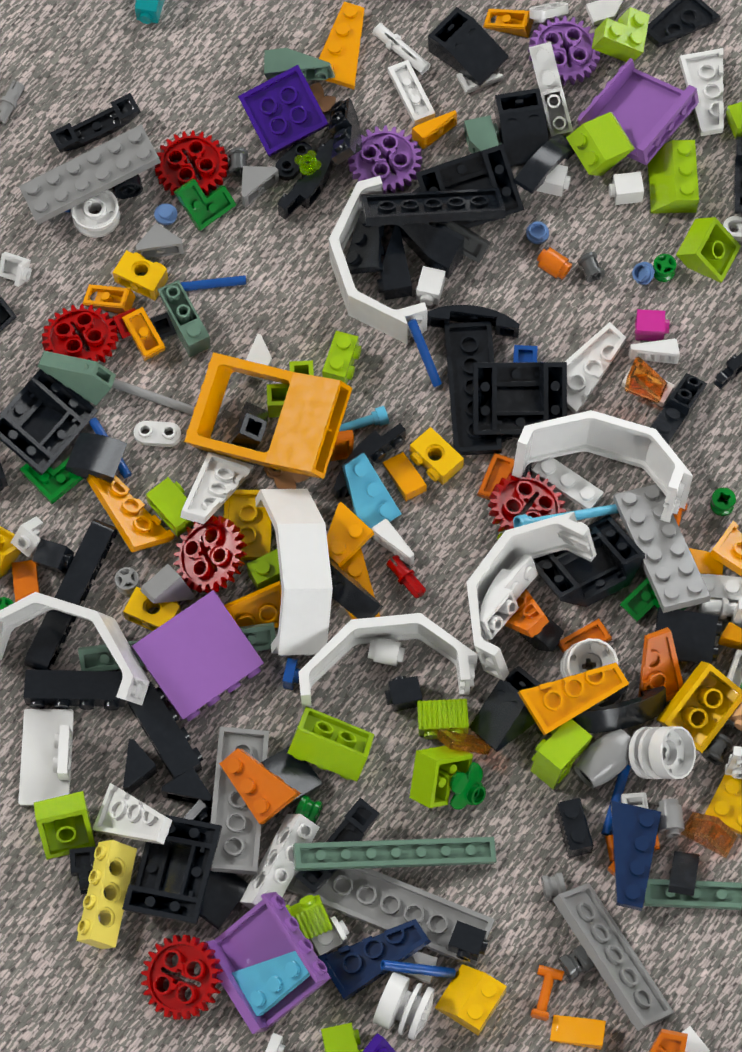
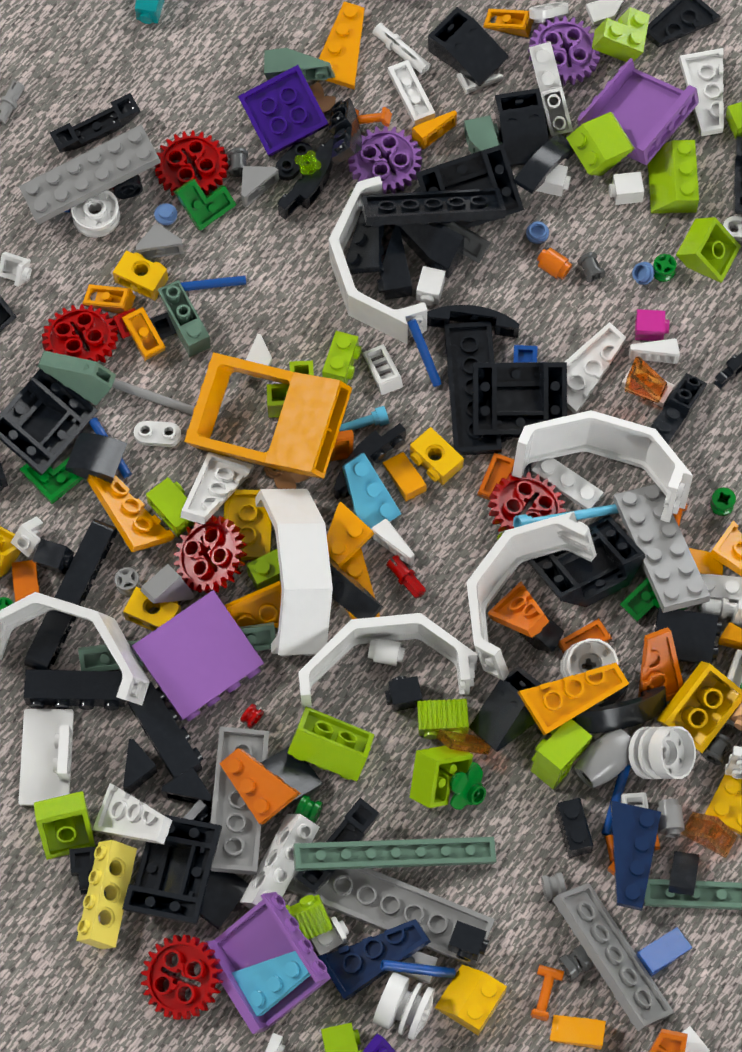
black slope [231,401,268,450] -> none
blue plate [282,658,301,690] -> none
white slope [480,554,538,640] -> none
none -> red bush [240,704,264,729]
none -> orange piece [355,107,392,127]
none -> white slope [362,344,403,395]
none -> slope [636,927,693,977]

